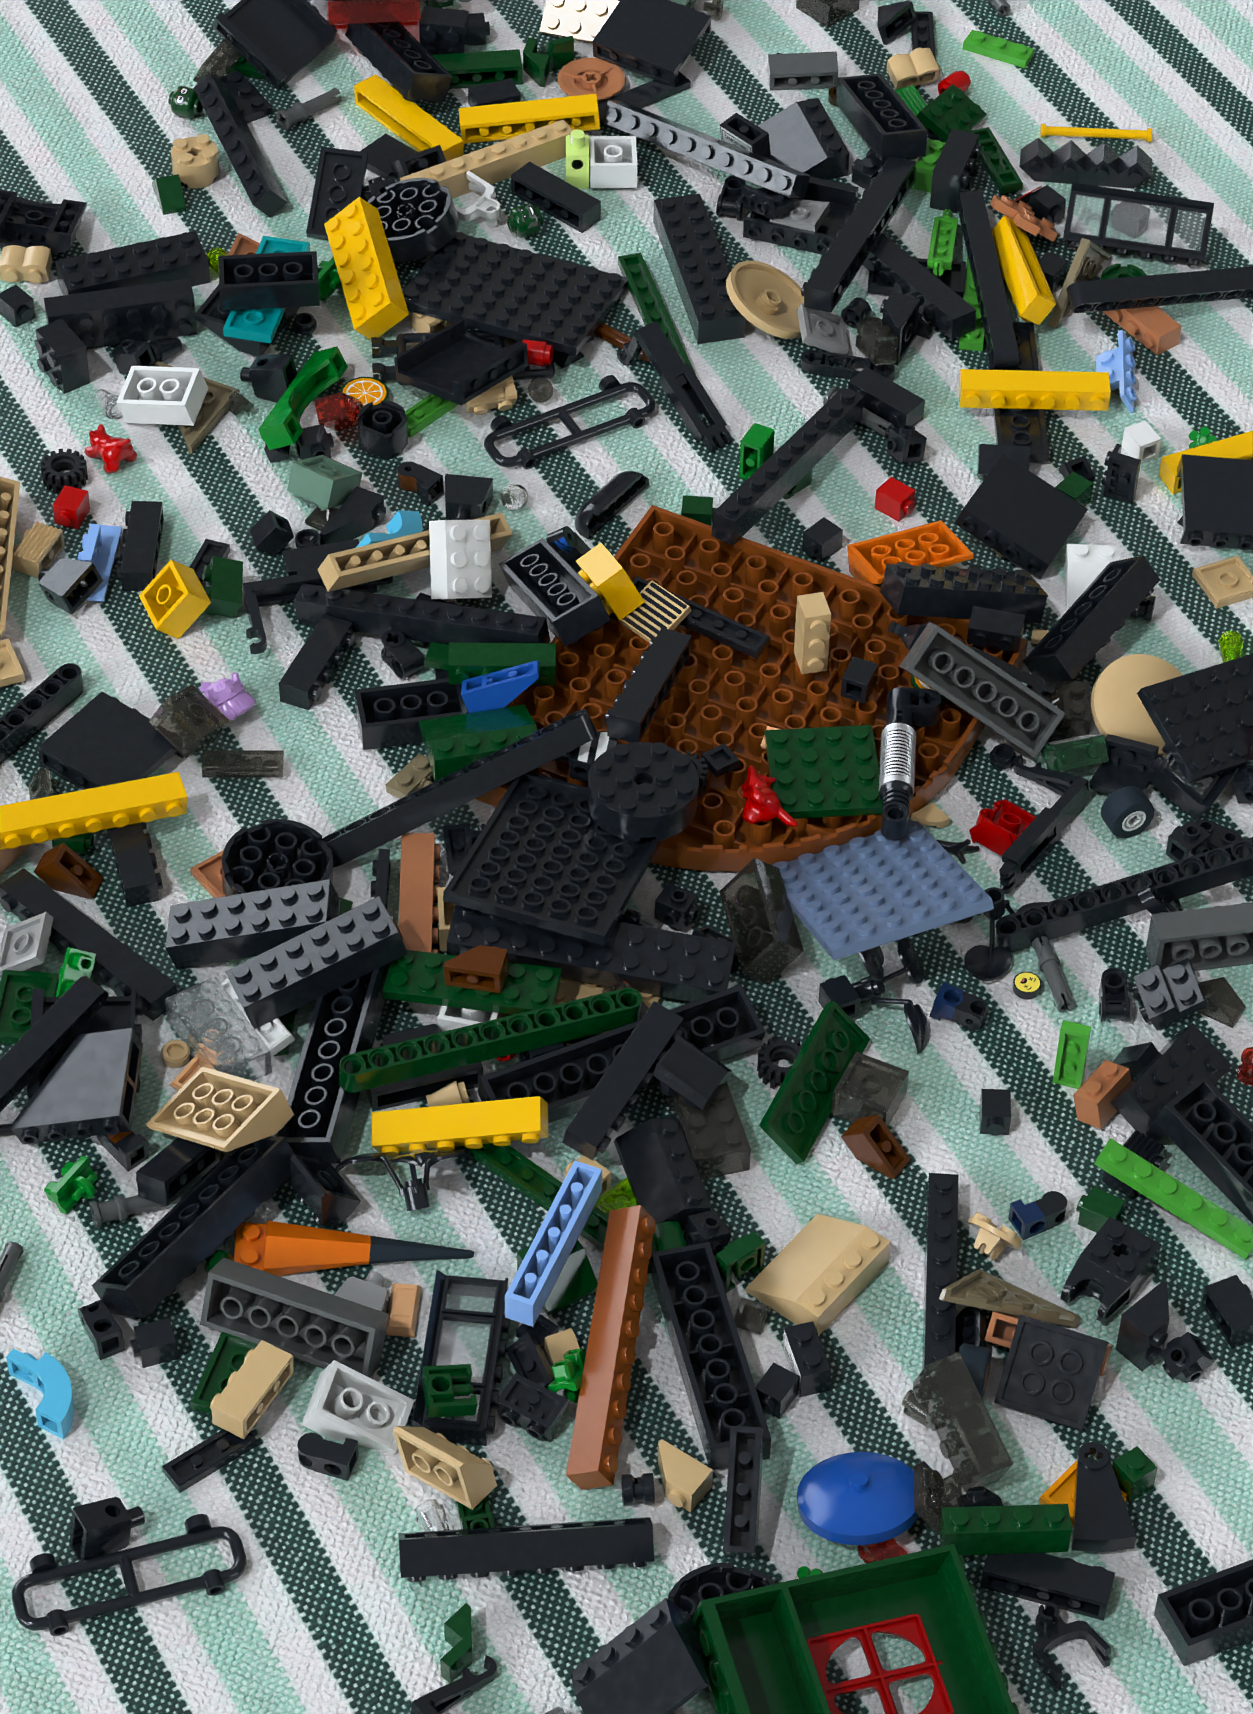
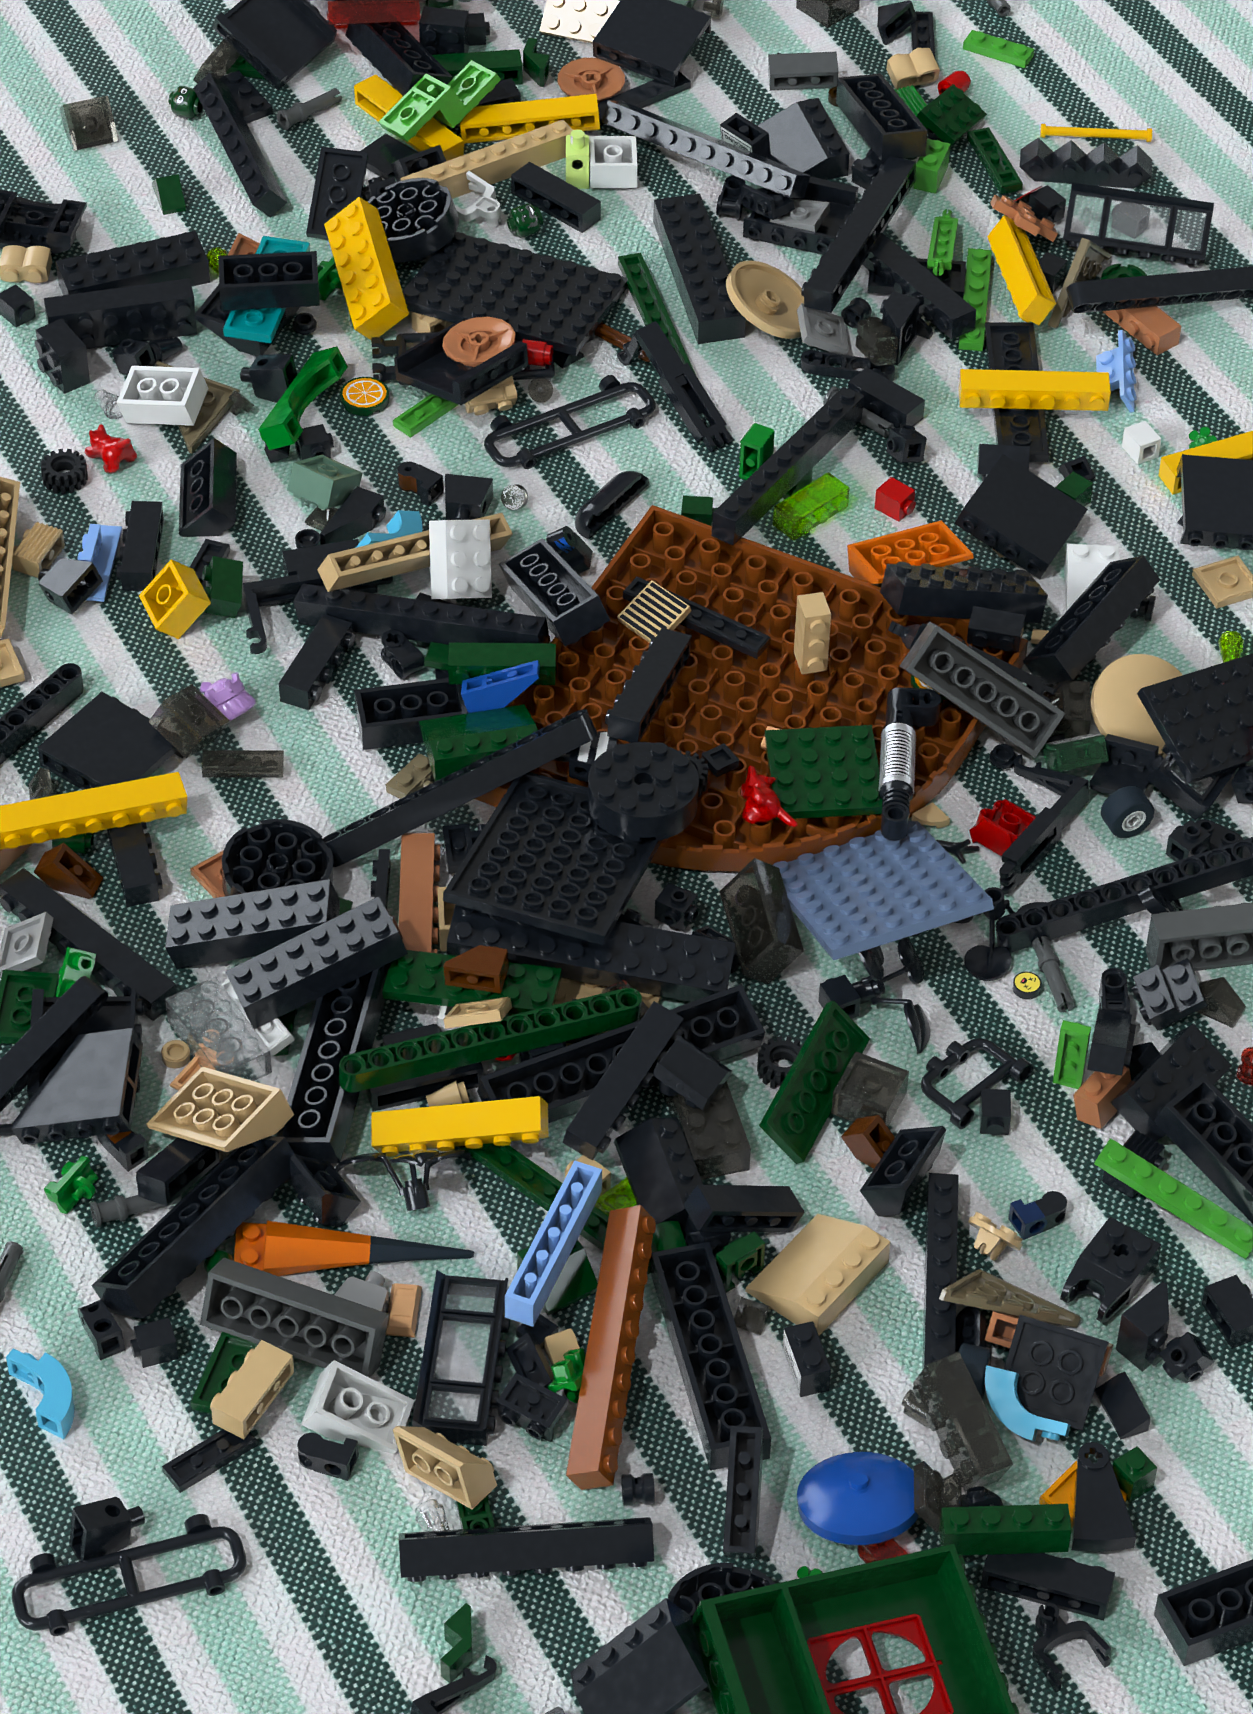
red brick [53,485,90,529] -> none
tan brick [171,134,220,189] -> none
black brick [250,510,294,556] -> none
clear red piece [314,392,363,431] -> none
black brick [357,401,408,460] -> none
dark green brick [422,1364,477,1418] -> none
dark green slope [539,35,574,71] -> none
yellow brick [576,543,645,620] -> none
tan slope [658,1439,713,1512] -> none
black brick [755,1362,800,1419] -> none
black brick [802,517,843,563] -> none
black brick [841,657,878,704] -> none
leg [929,982,989,1030] -> none
black brick [930,129,982,214] -> none
black beam [957,190,1019,369] -> none
dark green brick [1076,1186,1125,1233] -> none
black bracket [1101,444,1141,504] -> none
none -> clear smoke slope [60,95,119,151]
none -> black slope [179,438,237,537]
none -> bright green bracket [378,60,501,142]
none -> nougat piece [442,317,516,367]
none -> tan tile [443,997,512,1029]
none -> black brick [684,1185,805,1232]
none -> clear neon green brick [773,472,850,541]
none -> black slope [860,1126,946,1216]
none -> black bar [920,1038,1033,1129]
none -> medium azure arch [985,1365,1070,1442]
none -> black brick [1087,1009,1136,1076]
none -> black slope [1095,1372,1150,1440]

